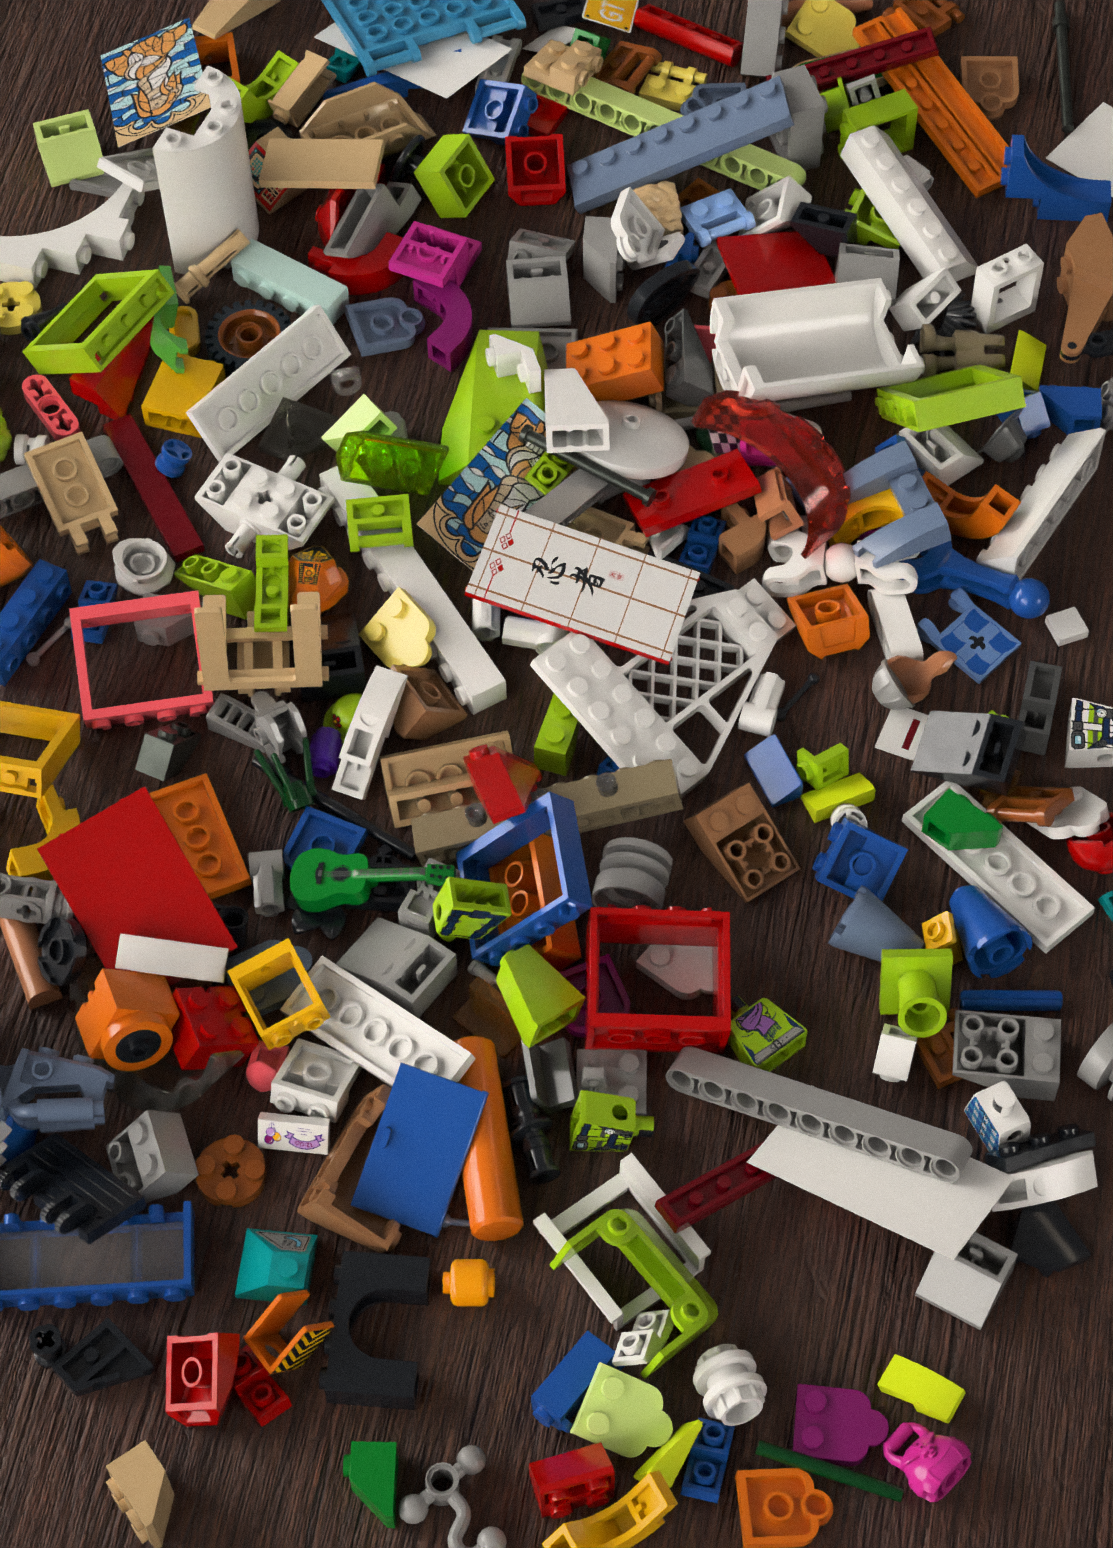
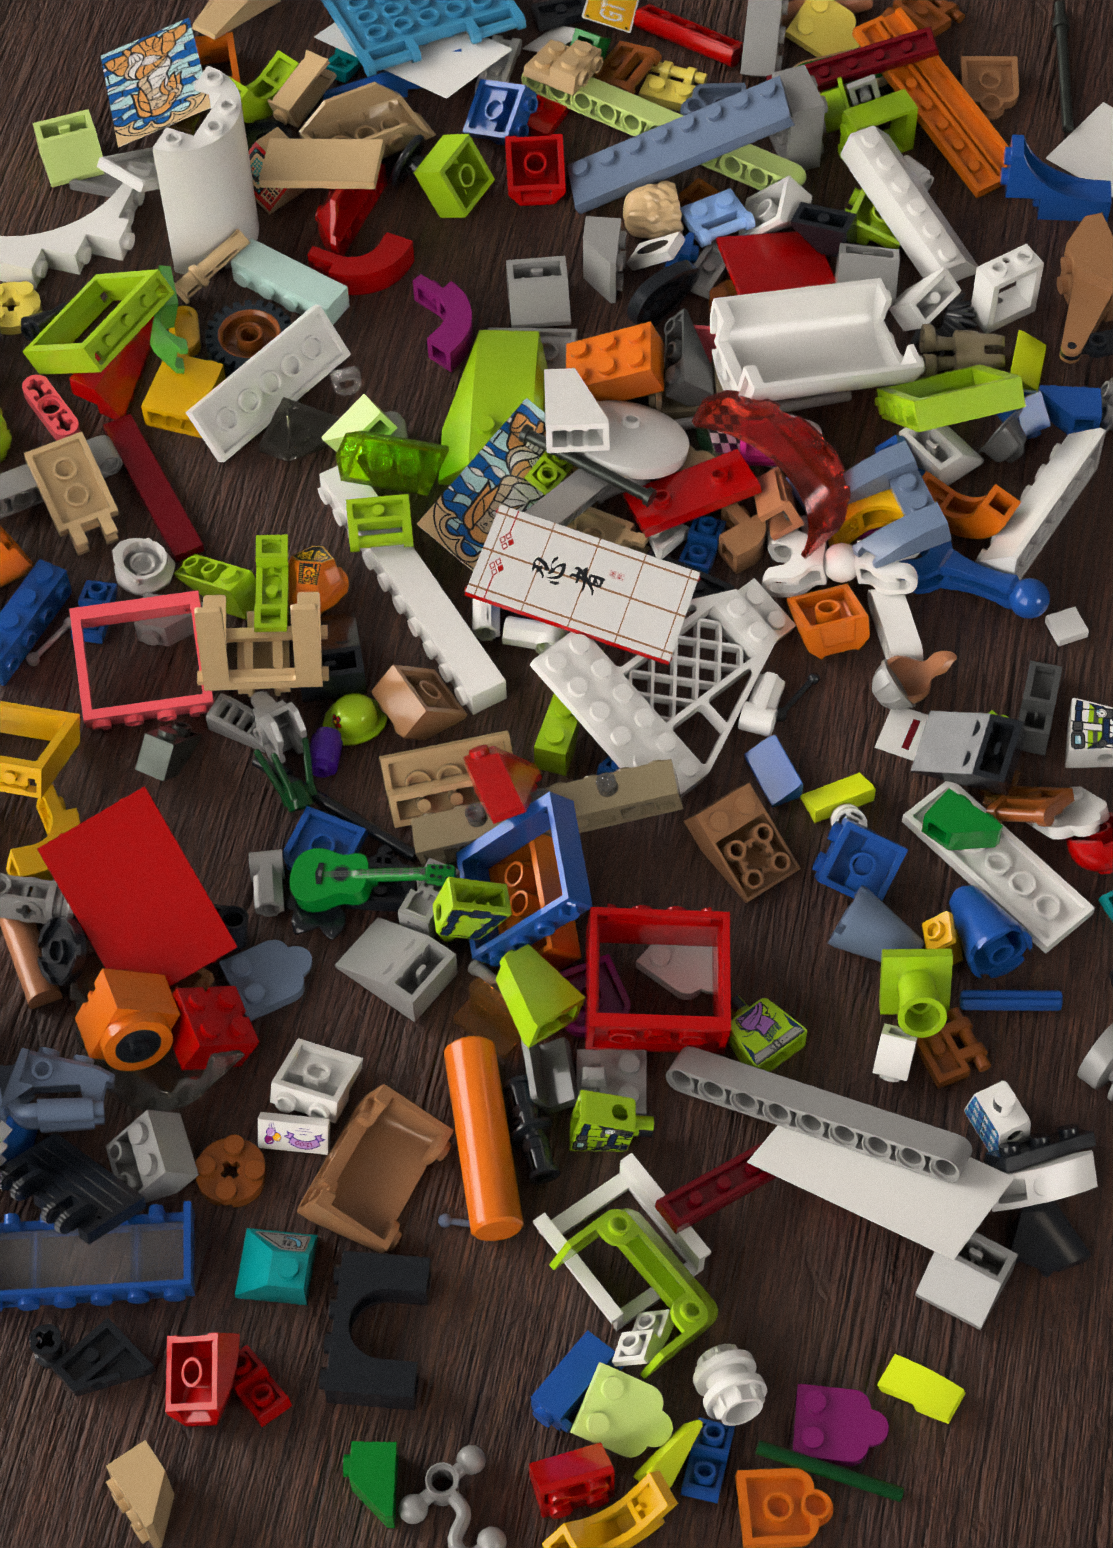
white wheel [14,434,50,465] -> none
white slope [115,934,229,983] -> none
orange plate [150,773,252,899] -> none
blue wheel [155,439,192,478] -> none
white slope [195,452,335,558] -> none
yellow window [227,938,331,1051] -> none
orange piece [243,1289,335,1374] -> none
coral plate [246,1040,290,1092] -> none
white plate [280,955,476,1087] -> none
light grey slope [323,181,422,258] -> none
white slope [331,665,408,800] -> none
sand blue plate [345,297,425,357] -> none
blue container [351,1062,489,1238] -> none
light yellow plate [358,587,436,668] -> none
dark pink bracket [388,221,482,288] -> none
light orange head [443,1259,495,1307] -> none
white slope [485,334,541,394] -> none
light grey bracket [508,228,576,262] -> none
light grey wheel [592,837,673,909] -> none
white plate [611,187,665,264] -> none
lime bracket [796,743,849,791] -> none
dark pink piece [883,1422,971,1502] -> none
medium blue flag [917,588,1022,684] -> none
light grey slope [952,1010,1061,1101] -> none

